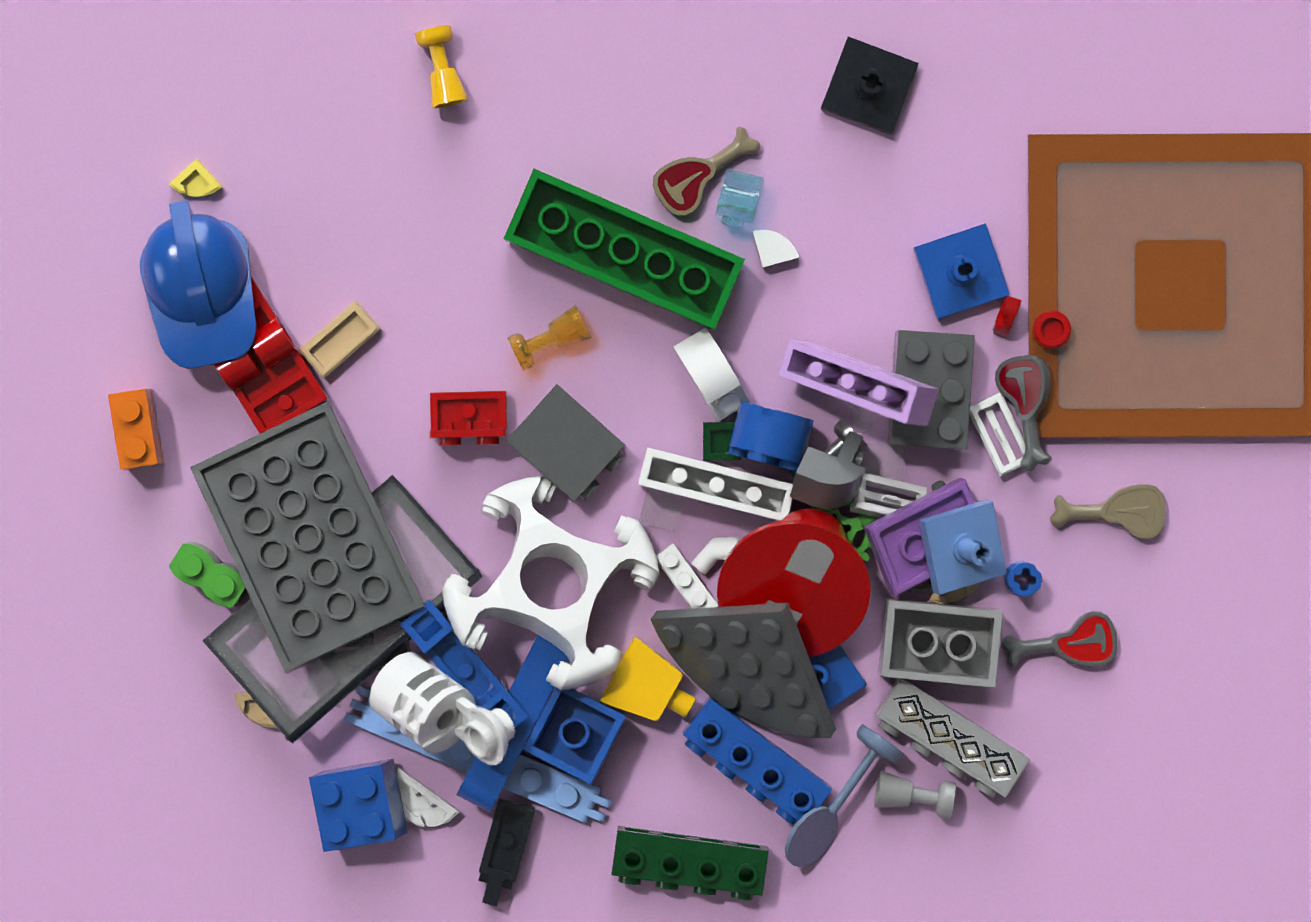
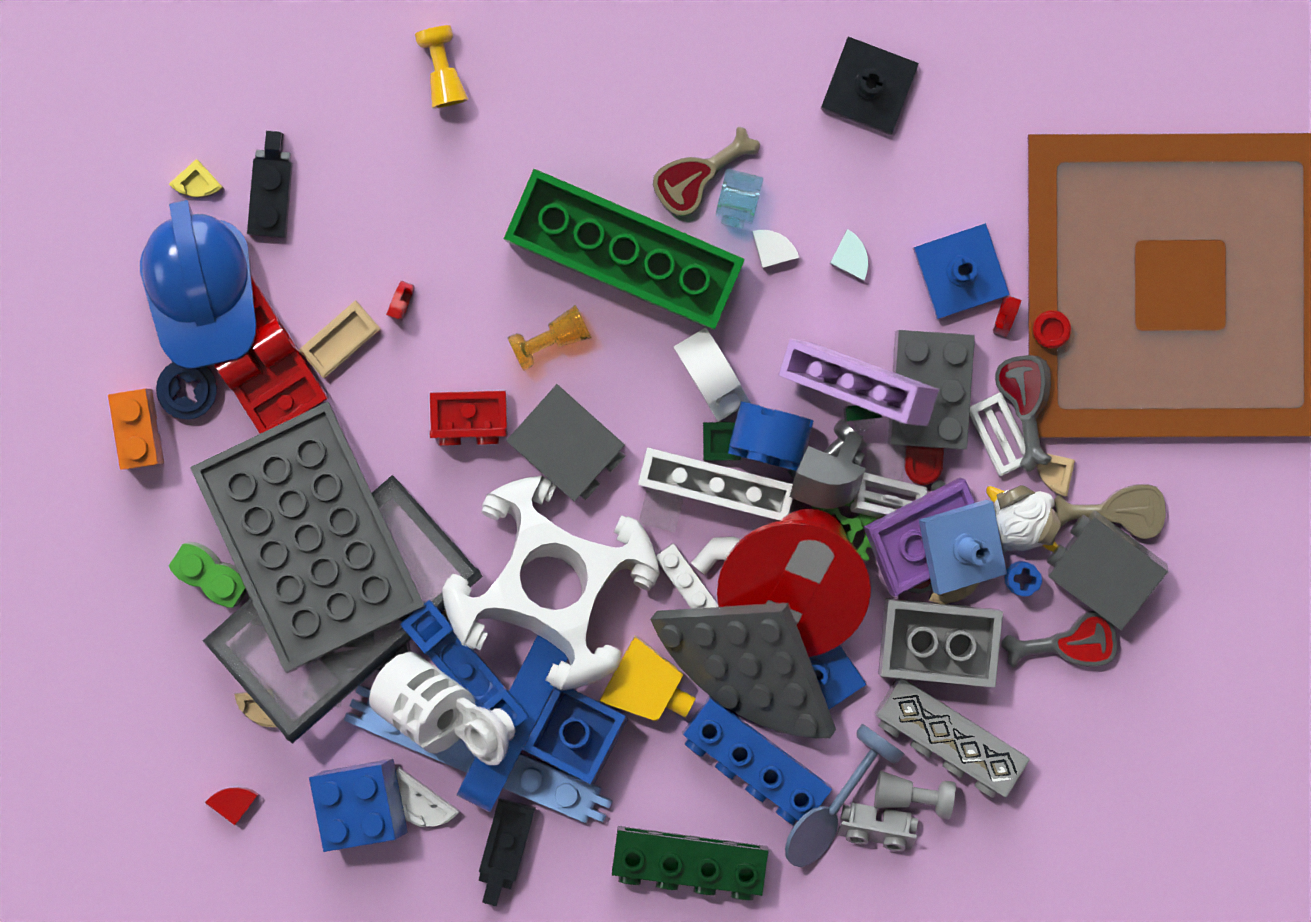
none -> dark blue gear [156,362,218,420]
none -> red tile [205,787,259,825]
none -> black hinge [247,131,293,238]
none -> red tile [386,281,415,321]
none -> light aqua tile [830,229,868,281]
none -> light grey hinge [837,802,918,851]
none -> dark green tile [843,405,882,422]
none -> red tile [904,446,944,485]
none -> white hair [986,485,1061,553]
none -> tan tile [1036,453,1075,497]
none -> dark grey brick [1047,510,1168,631]

